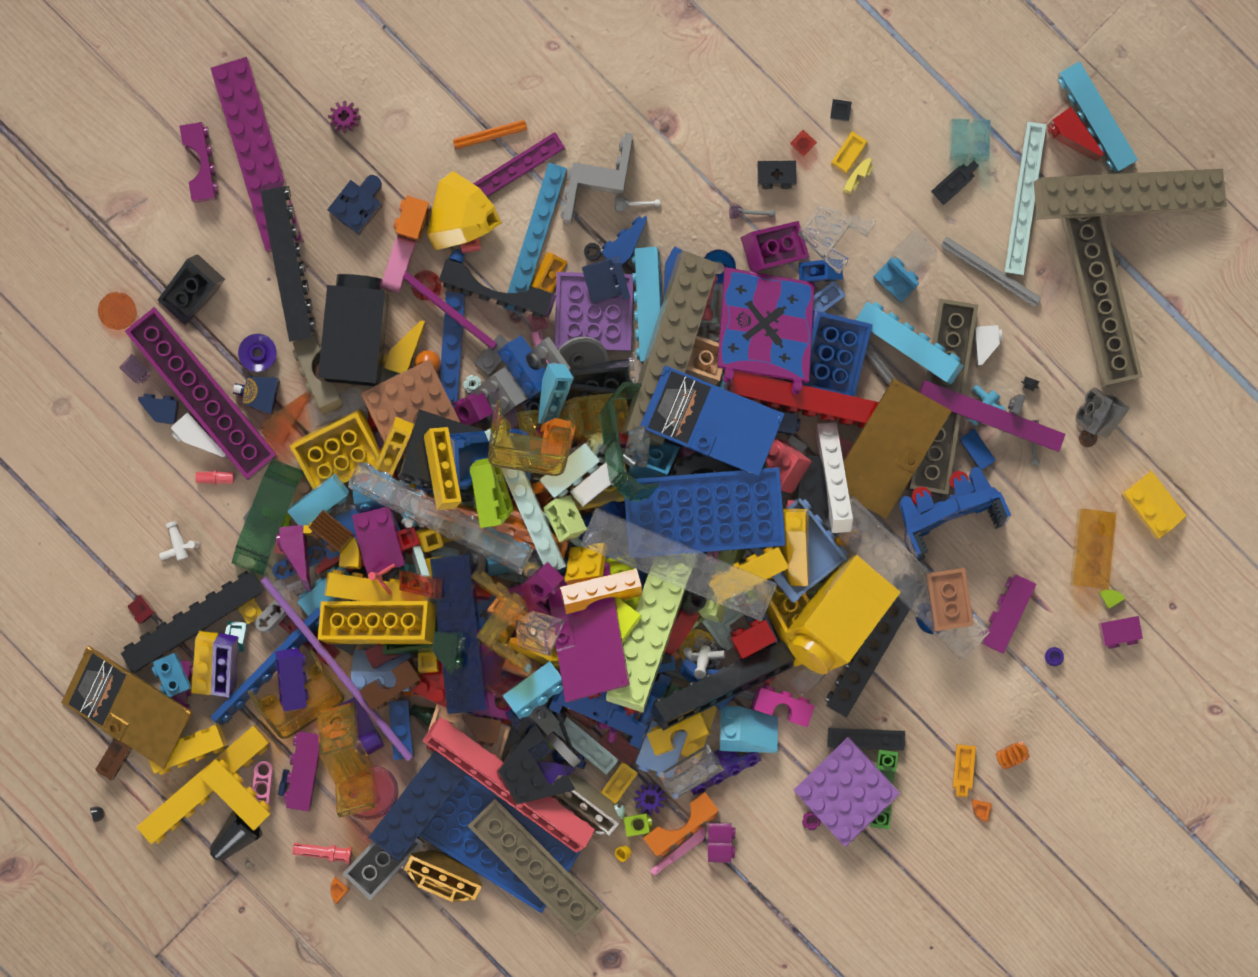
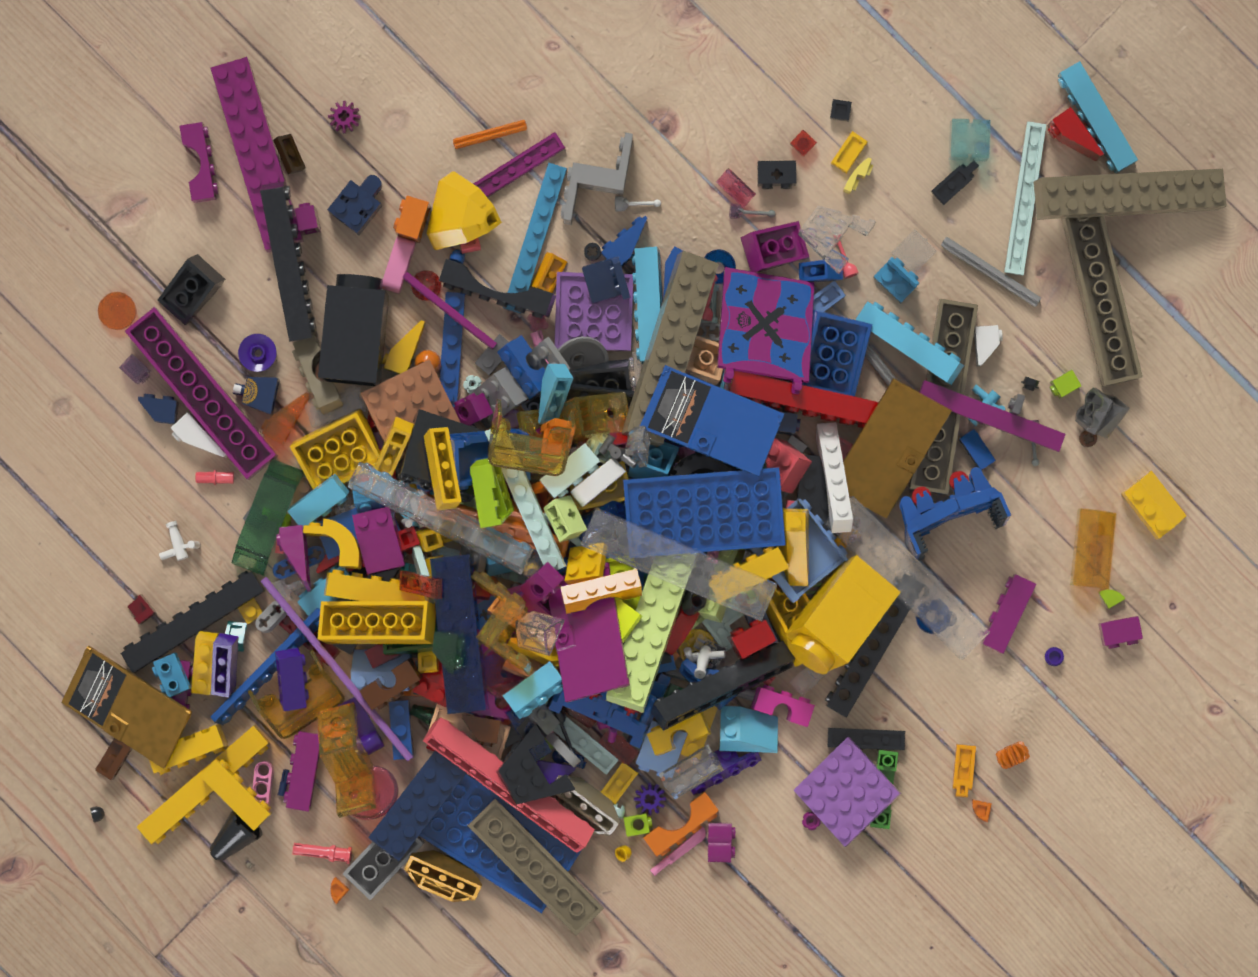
reddish brown brick [308,510,355,554] -> none
coral plant [368,564,395,595] -> none
clear green windscreen [599,382,659,502] -> none
nougat plate [926,568,974,631] -> none
none -> dark brown plate [273,134,306,175]
none -> magenta brick [294,203,321,235]
none -> clear pink plate [716,168,756,208]
none -> coral hinge [833,233,859,279]
none -> lime brick [1050,370,1081,399]

